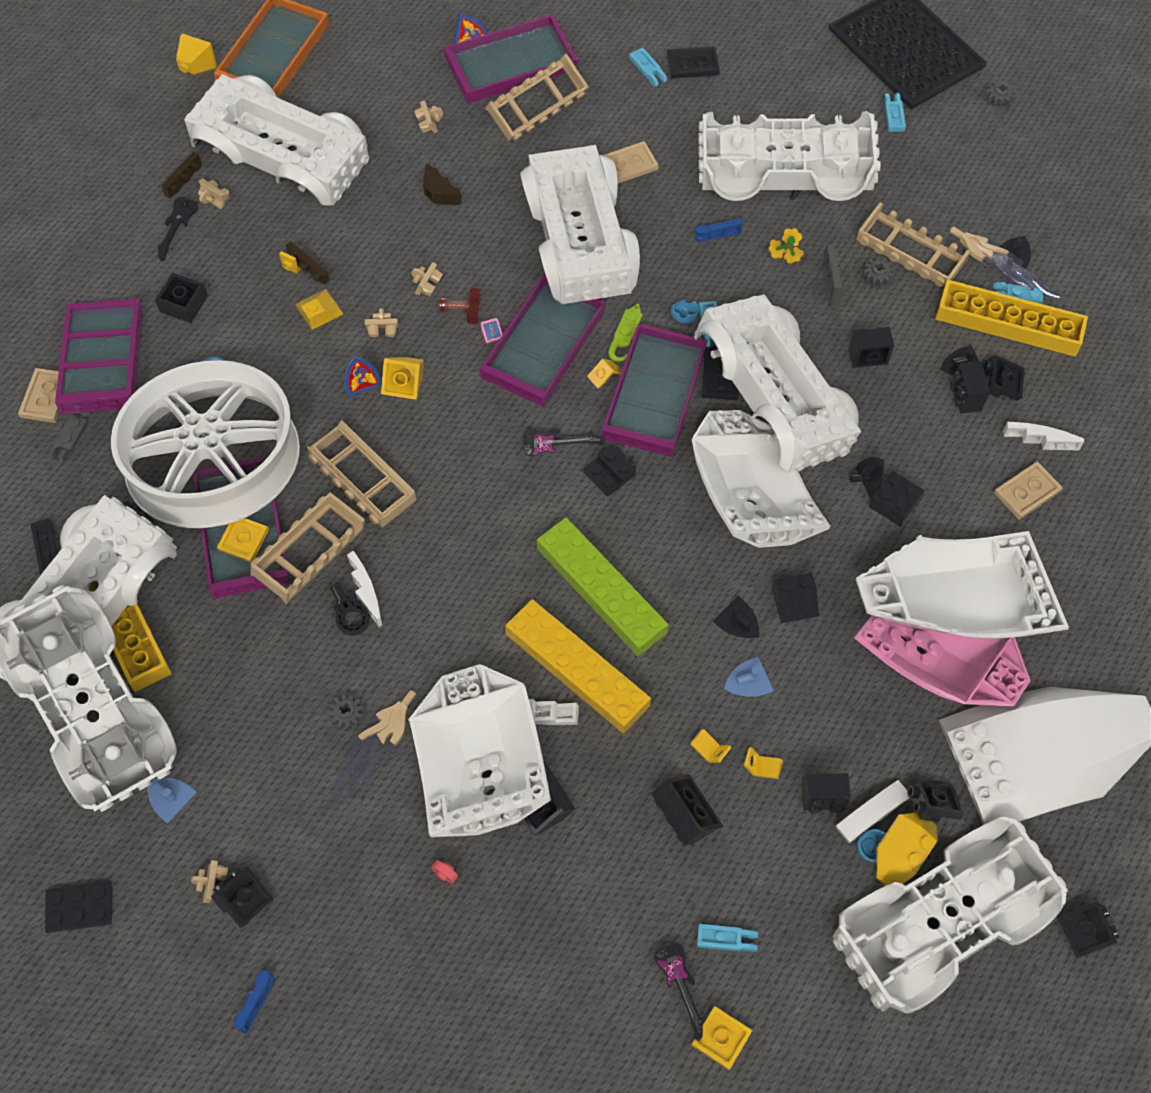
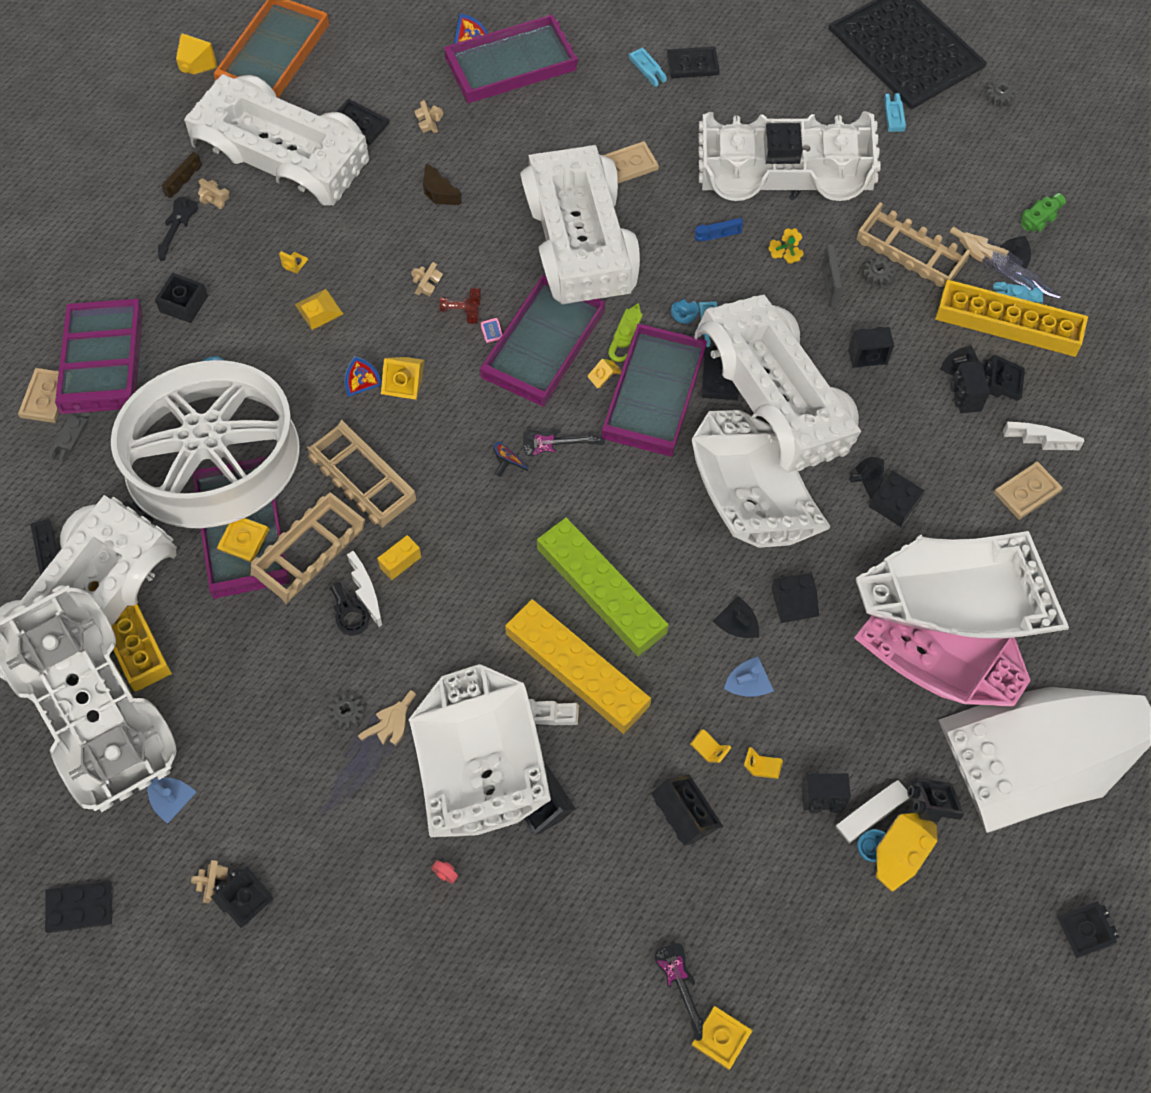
blue hinge [233,970,275,1034] -> none
dark brown plate [285,241,329,285] -> none
tan hips [365,308,399,337] -> none
tan window [485,54,589,141] -> none
black plate [583,445,636,497] -> none
medium azure hinge [697,924,758,952] -> none
white piece [833,816,1068,1013] -> none
none -> black plate [336,98,389,145]
none -> yellow brick [377,535,421,580]
none -> shield [493,442,528,477]
none -> black brick [764,123,803,164]
none -> bright green brick [1021,193,1066,233]

